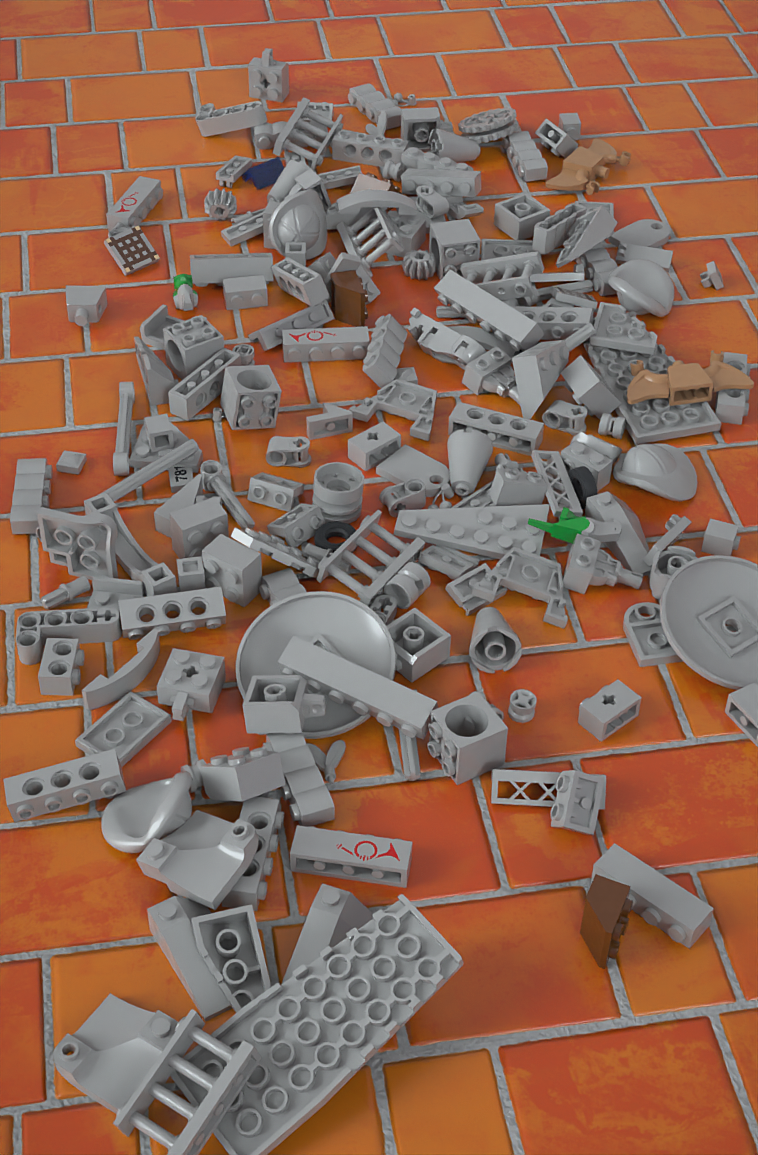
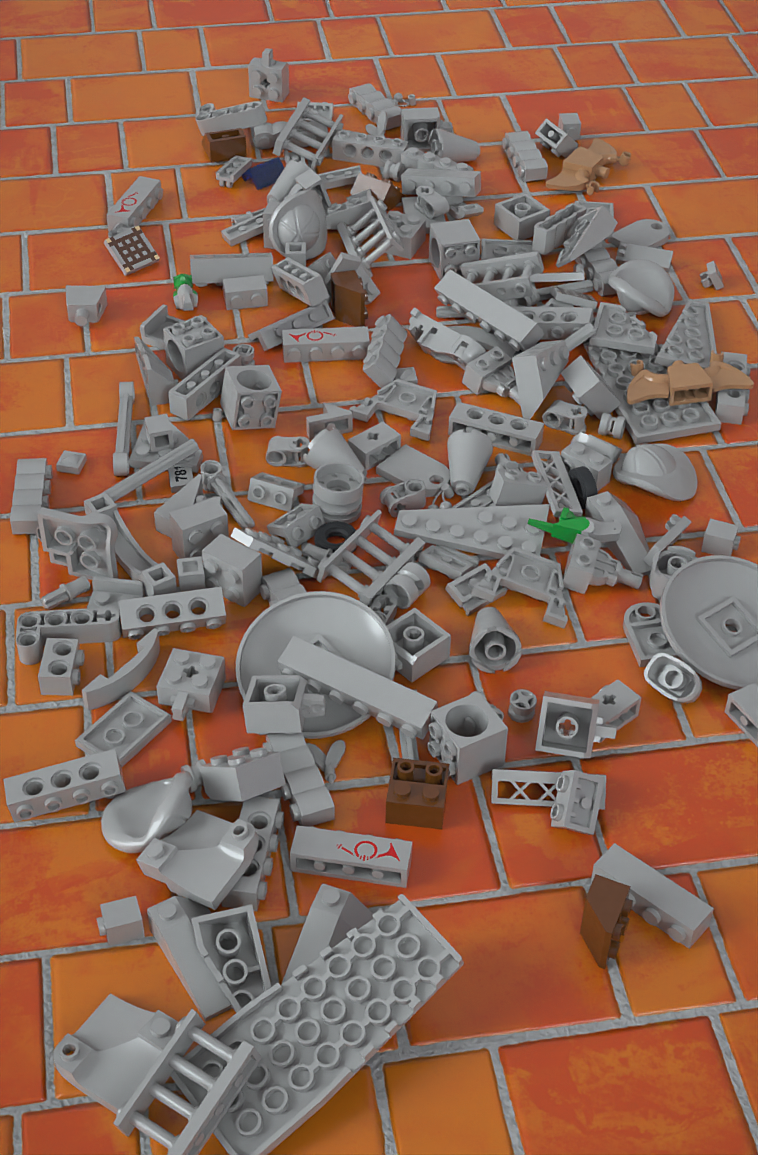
light grey gear [204,188,237,221] -> none
light grey slope [336,190,418,215] -> none
light grey gear [402,249,437,280] -> none
light grey piece [458,108,519,144] -> none
none -> light grey brick [96,896,145,947]
none -> reddish brown slope [202,128,247,162]
none -> light grey cone [303,427,367,484]
none -> reddish brown slope [385,757,450,830]
none -> light grey hinge [535,691,617,758]
none -> light grey piece [644,653,702,703]
none -> light grey wing [654,299,717,369]

